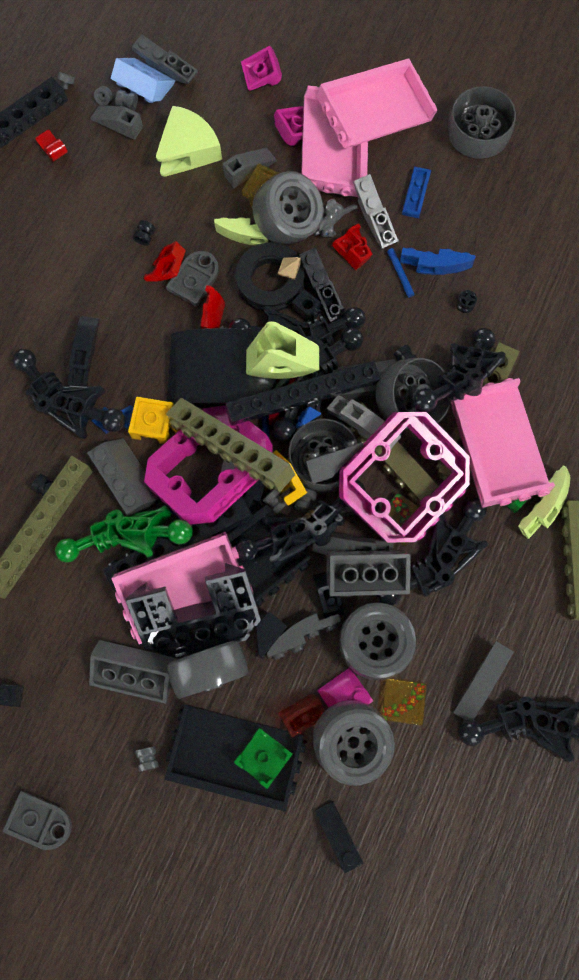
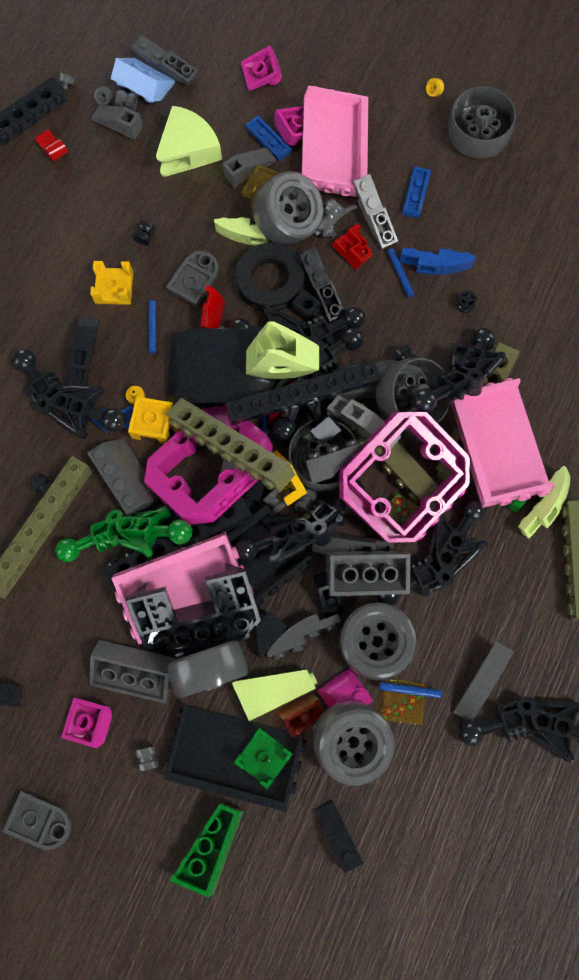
red slope [144,241,186,282] -> none
tan slope [278,257,301,279] -> none
blue slope [295,407,321,428] -> none
bright pink panel [316,59,437,149] -> none
none -> dark pink slope [61,698,112,748]
none -> yellow panel [90,261,133,305]
none -> yellow tile [126,386,145,405]
none -> blue bar [149,300,156,353]
none -> green wedge [169,803,244,898]
none -> yellowish green slope [232,670,317,721]
none -> blue tile [245,116,292,162]
none -> brick [309,410,341,445]
none -> blue bar [379,682,441,698]
none -> yellow tile [426,78,444,97]

